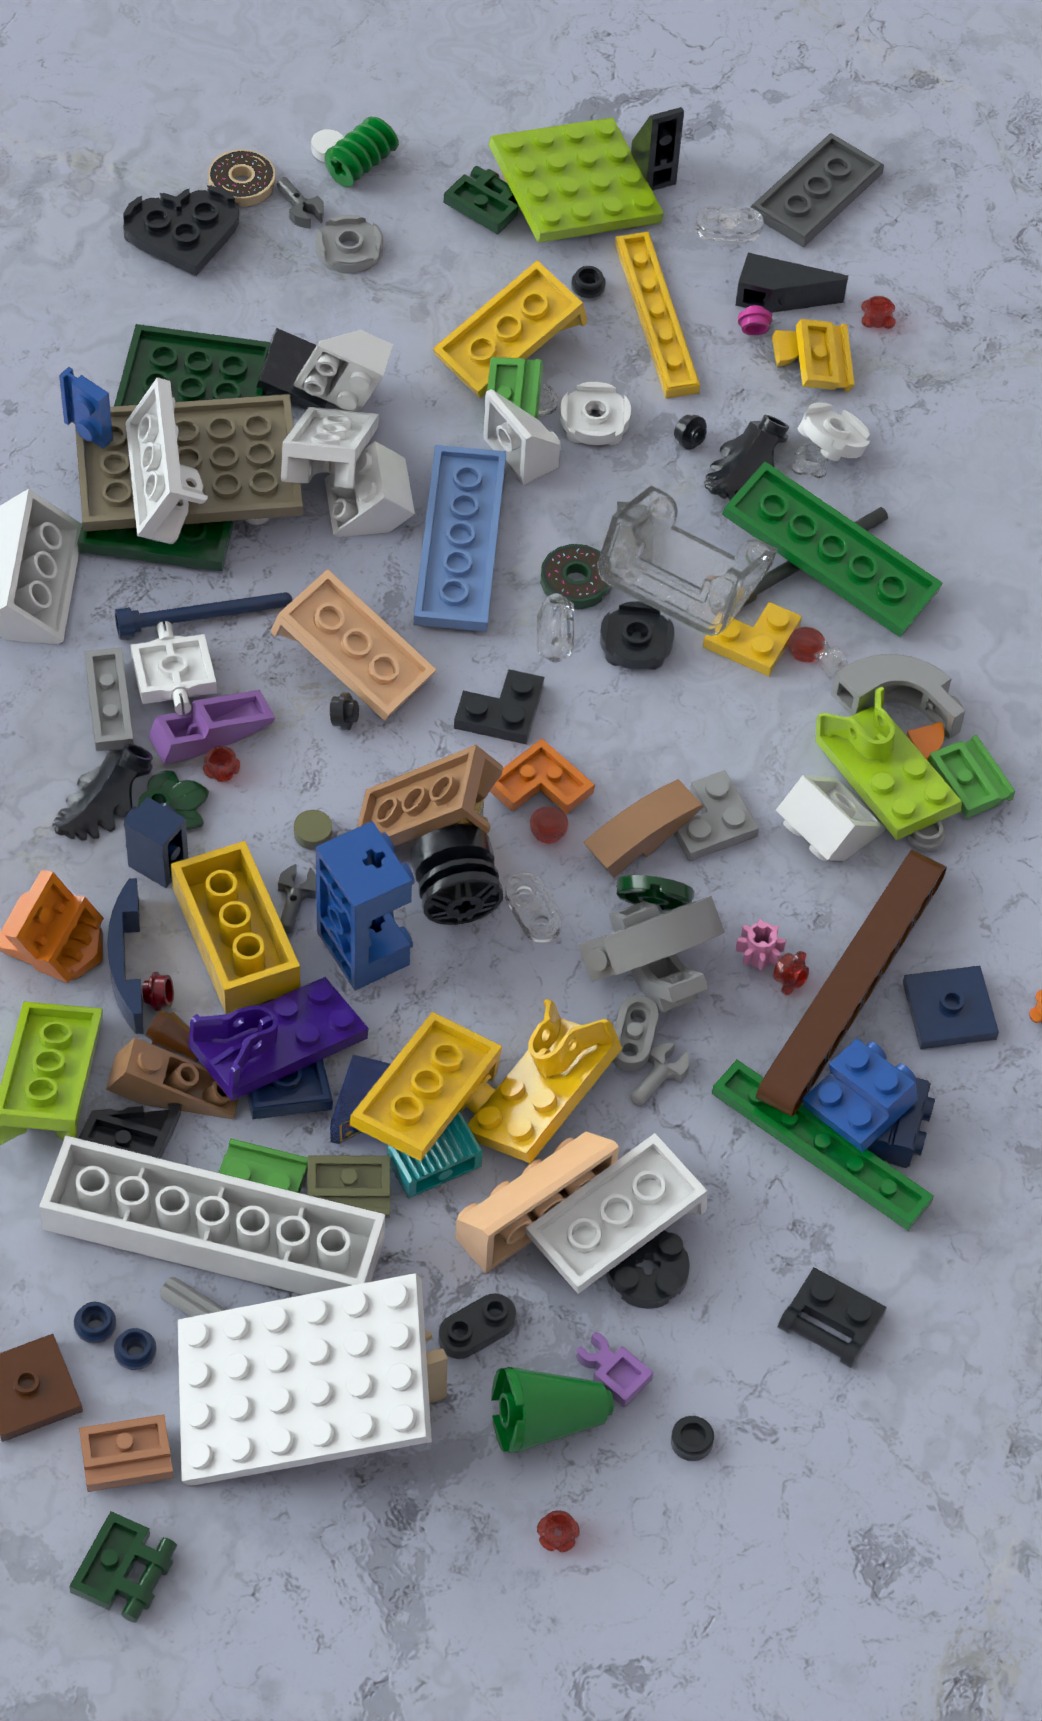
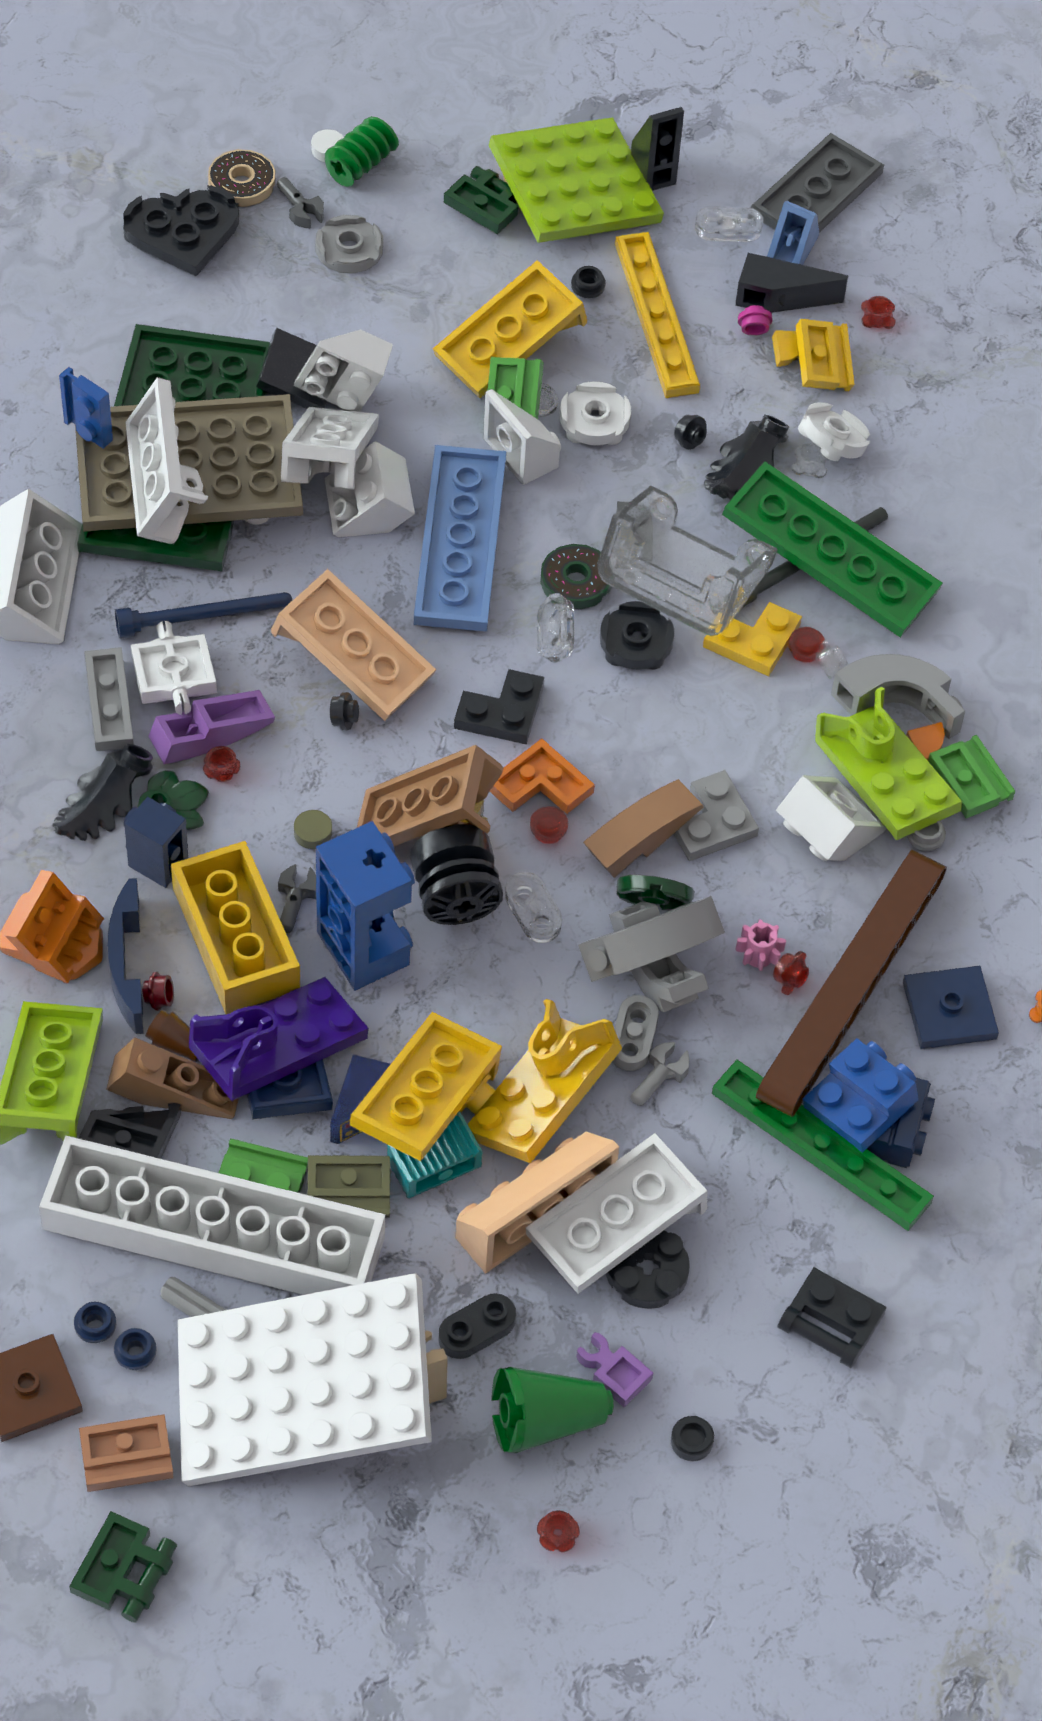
none -> medium blue slope [767,201,819,265]

